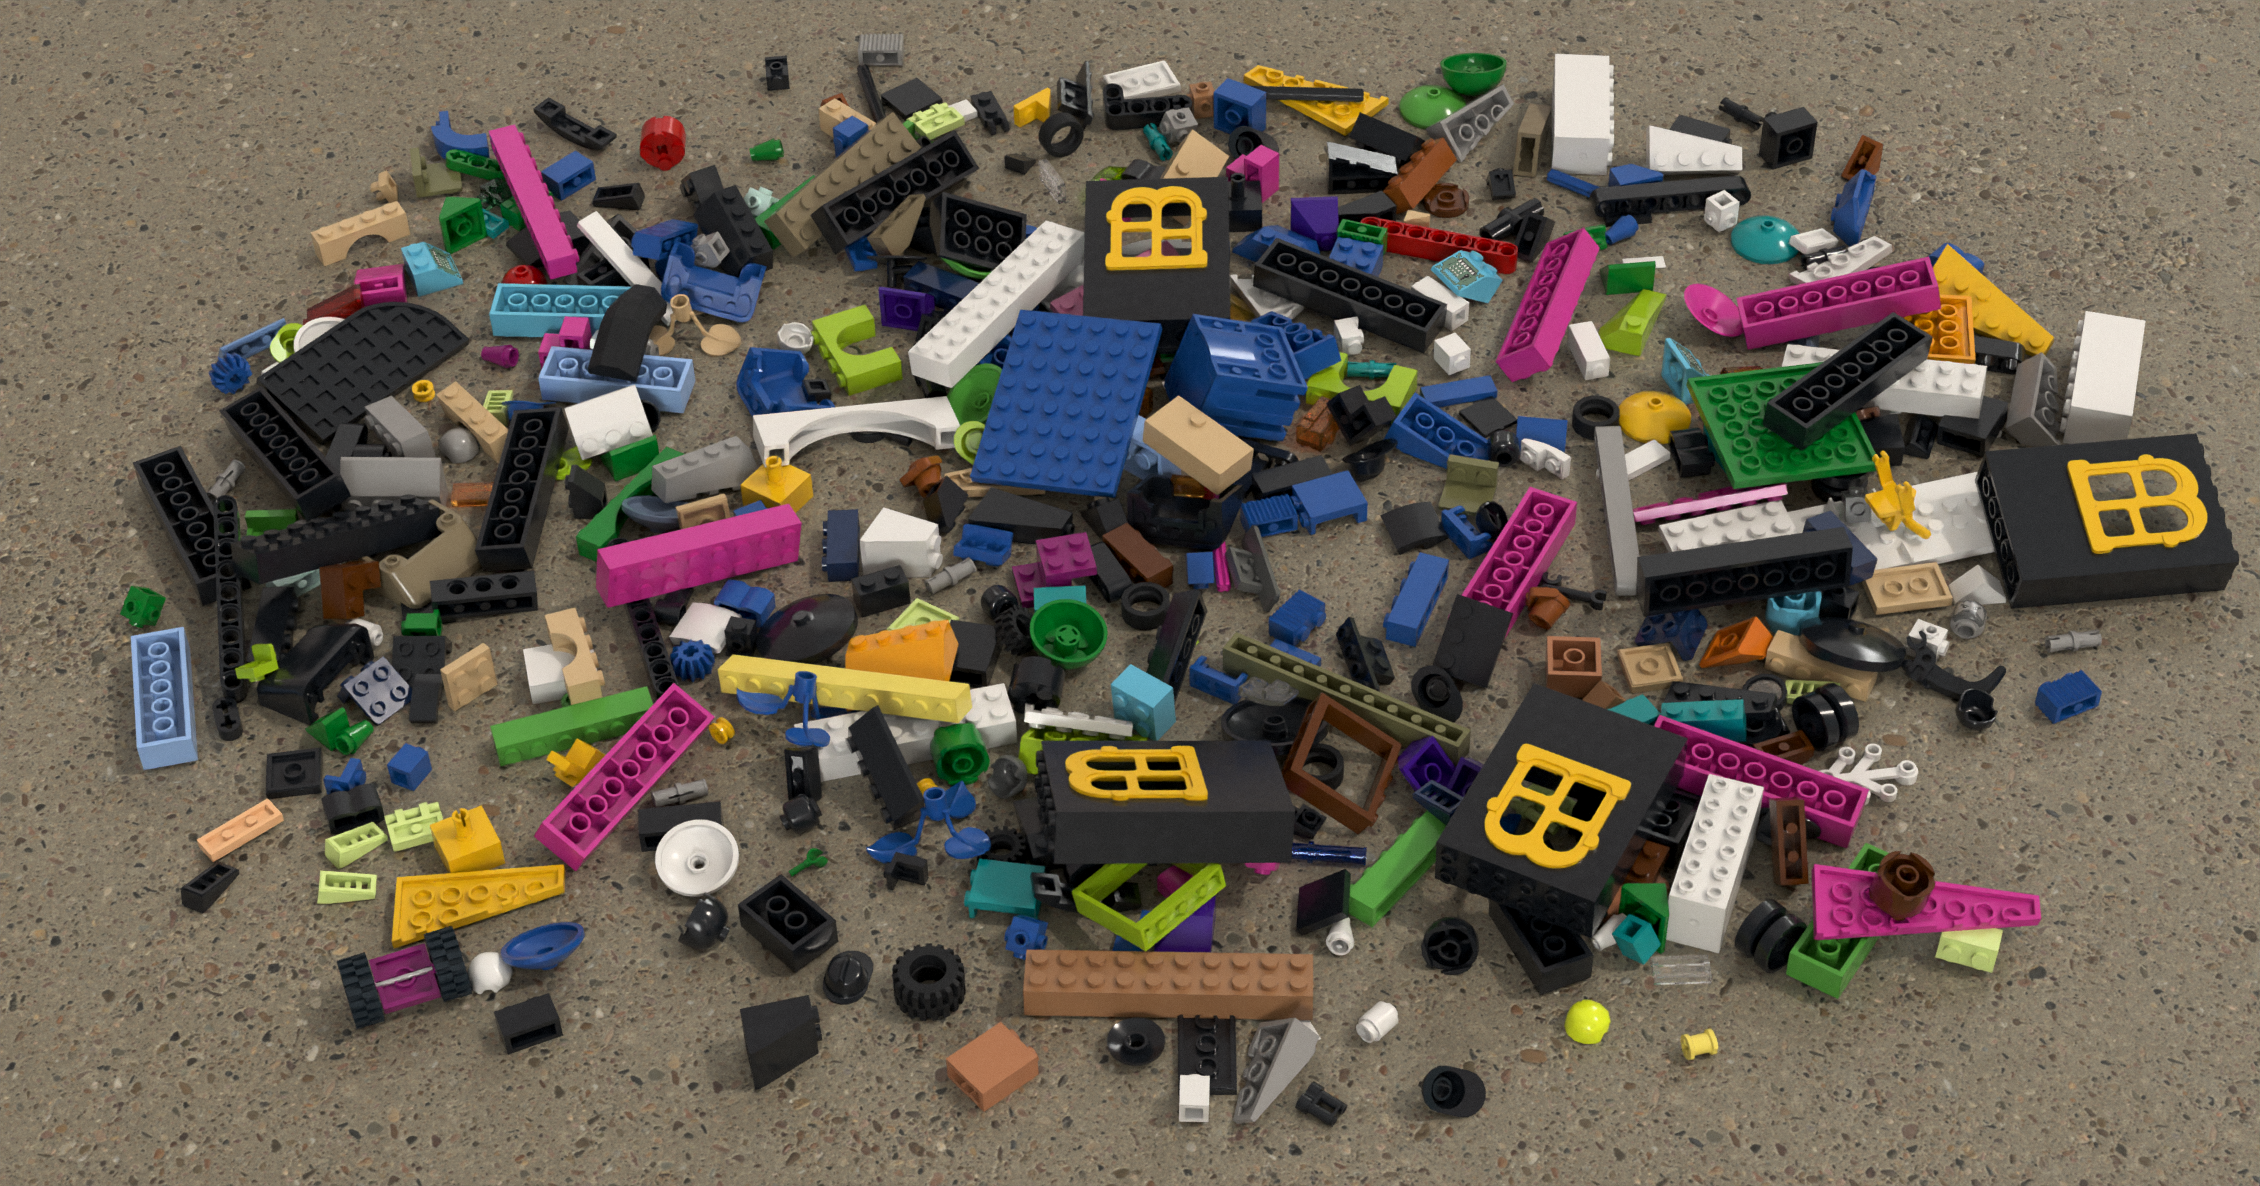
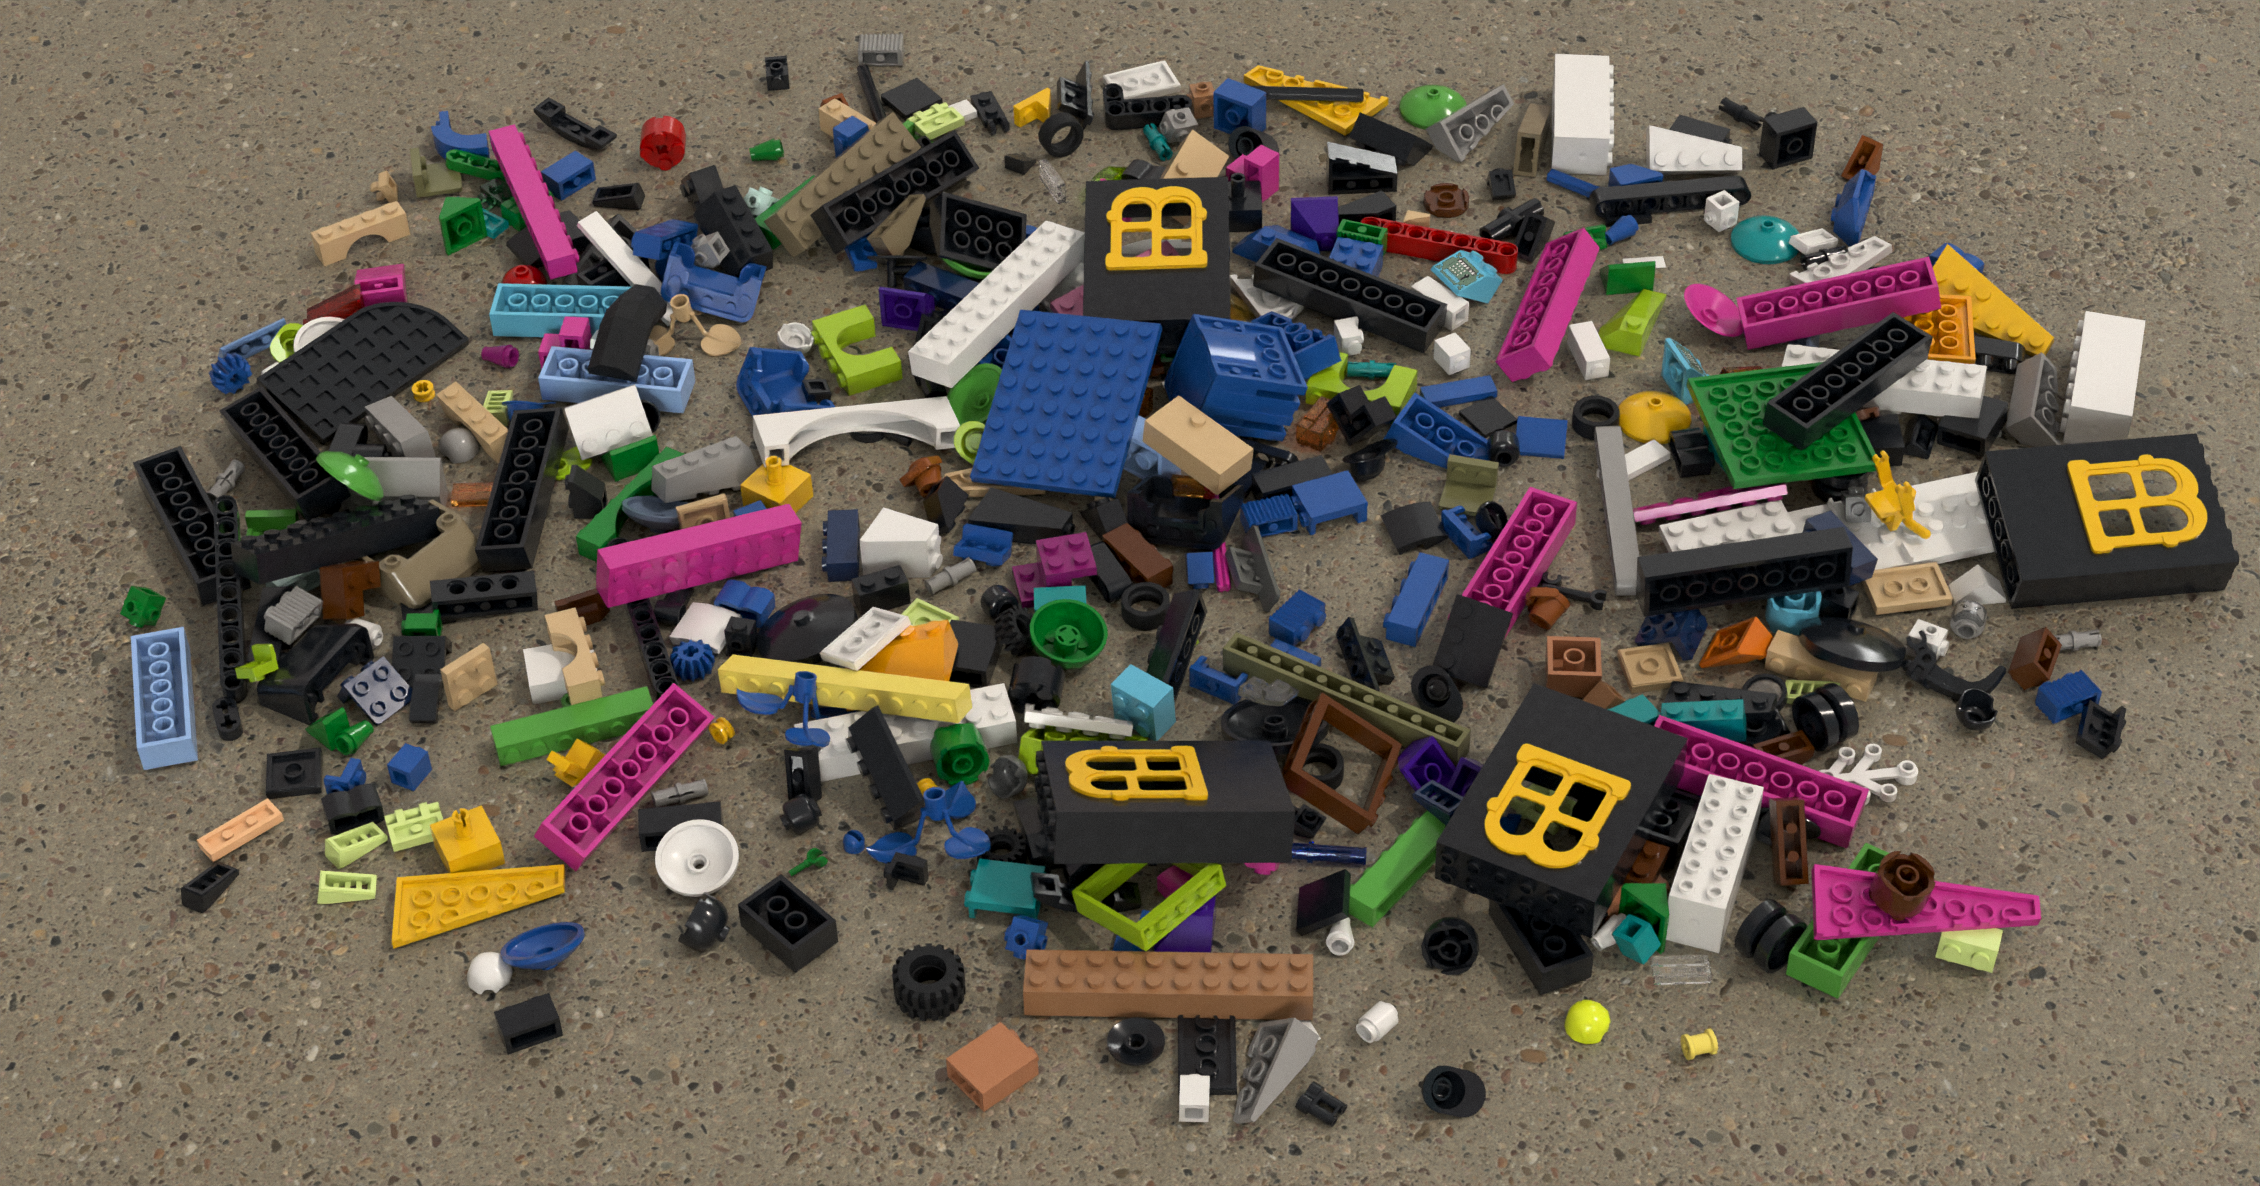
plate [337,926,472,1029] -> none
medium azure slope [401,242,463,297] -> none
black slope [740,995,822,1090] -> none
black piece [823,951,874,1005] -> none
dark orange brick [1383,137,1457,214] -> none
green piece [1440,53,1507,96] -> none
white slope [1520,438,1571,480] -> none
none -> light grey brick [264,586,323,645]
none -> bright green dish [316,451,384,501]
none -> reddish brown slope [554,588,610,626]
none -> white tile [820,607,911,671]
none -> blue hinge [843,830,865,854]
none -> reddish brown brick [2008,627,2062,690]
none -> black bracket [2075,700,2126,759]

